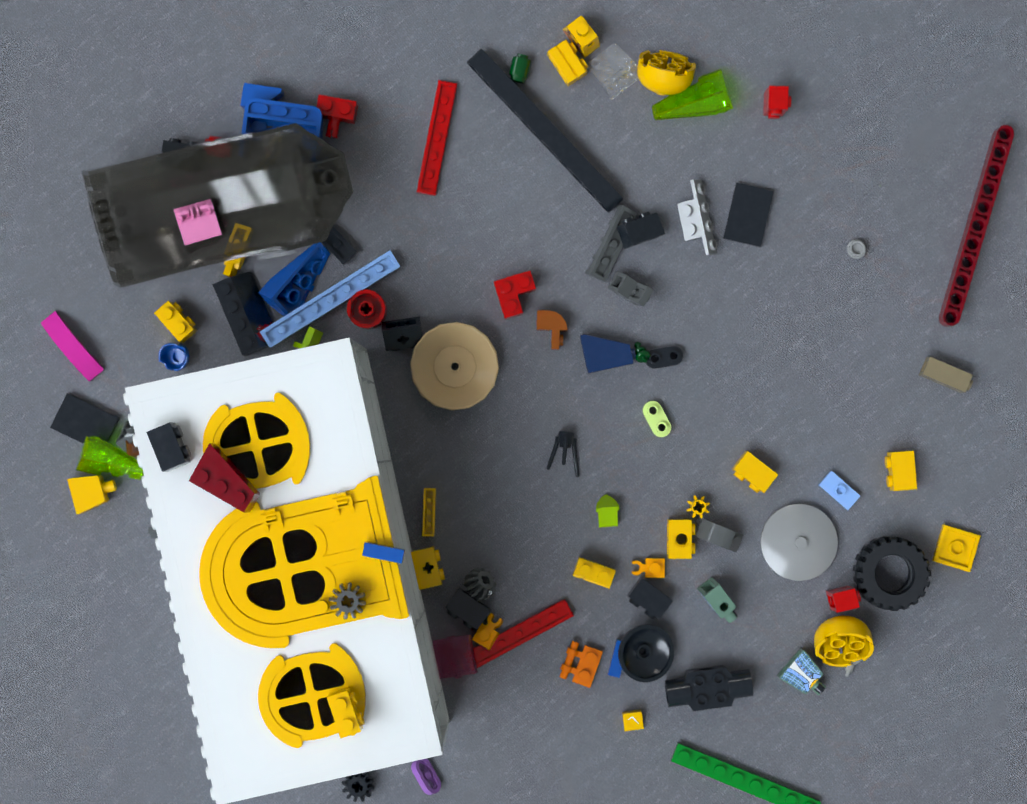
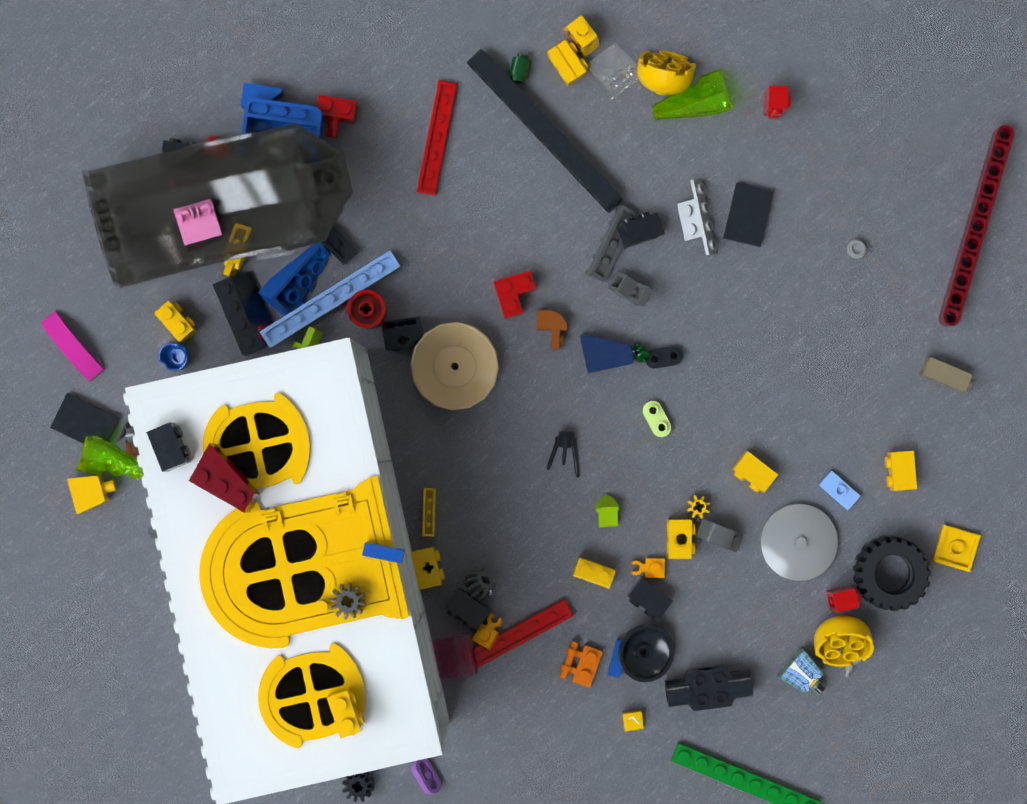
sand green torso [697,577,738,623] -> none

